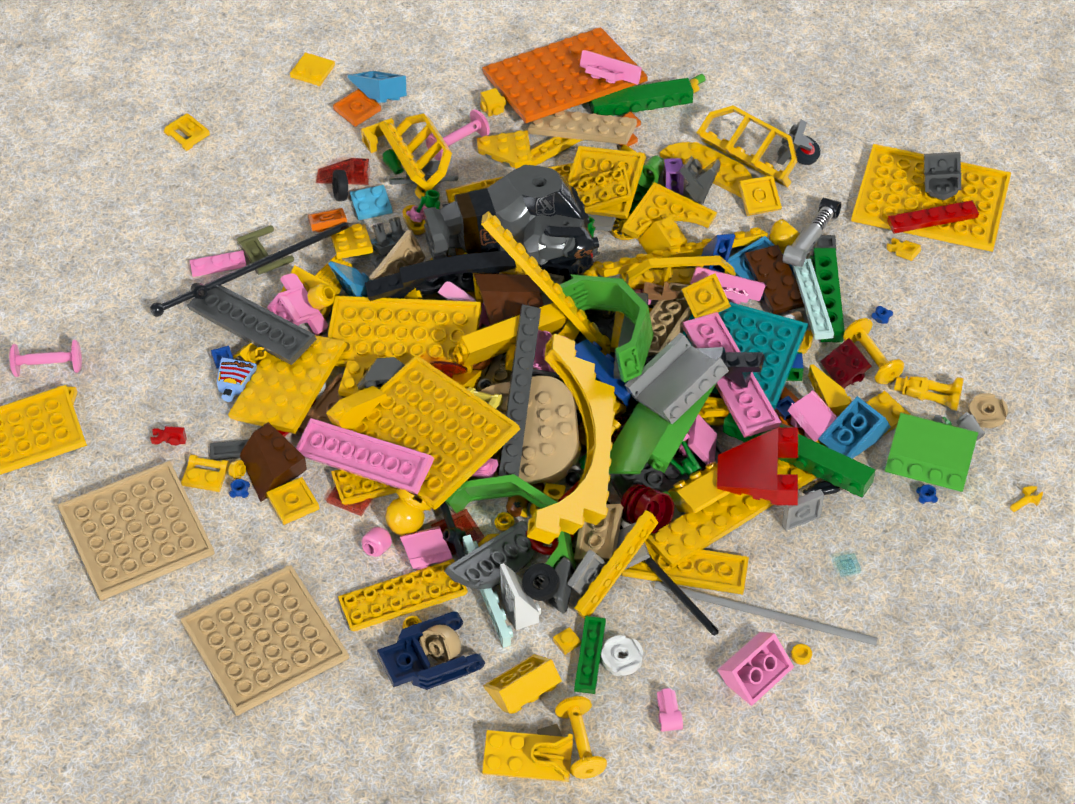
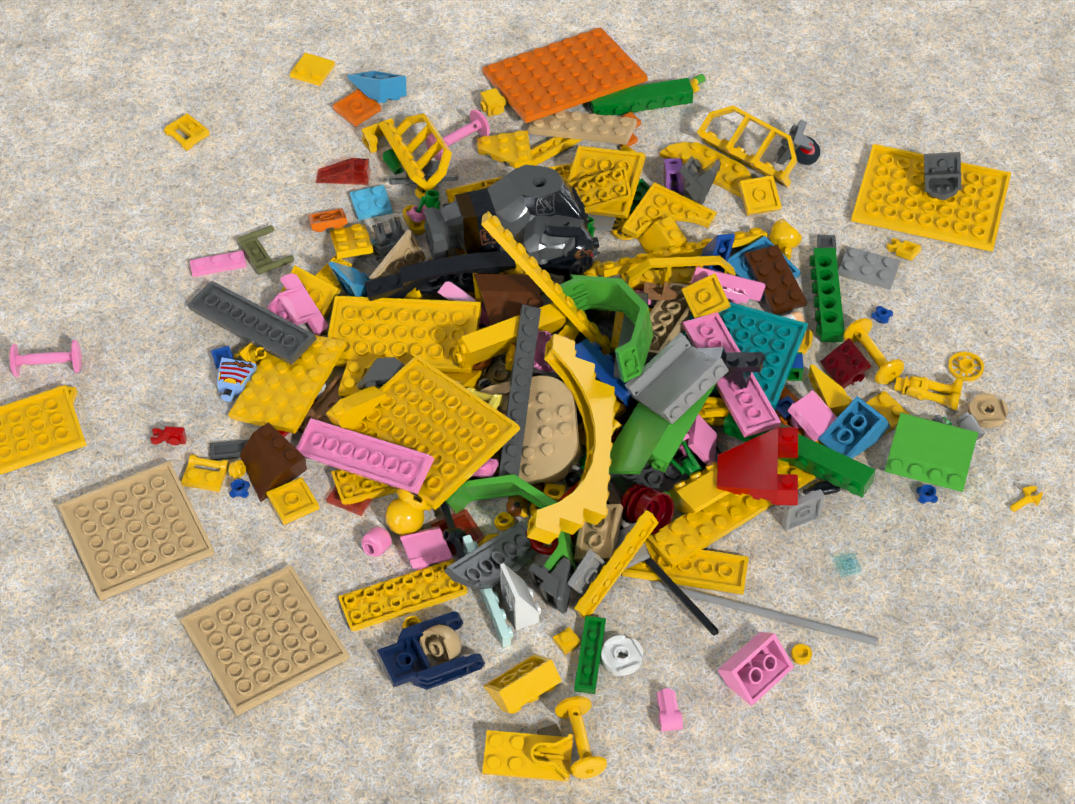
black bar [150,222,349,317] -> none
yellow head [307,283,335,310] -> none
black tyre [332,170,348,201] -> none
clear red dish [430,361,468,379] -> none
black tyre [522,563,560,601] -> none
bright pink bracket [579,50,642,84] -> none
bright green plant [638,155,664,188] -> none
light grey piece [783,197,842,267] -> none
light aqua plate [792,258,834,340] -> none
red plate [887,200,979,234] -> none
none -> light grey plate [838,246,900,290]
none -> yellow wheel [948,352,984,381]

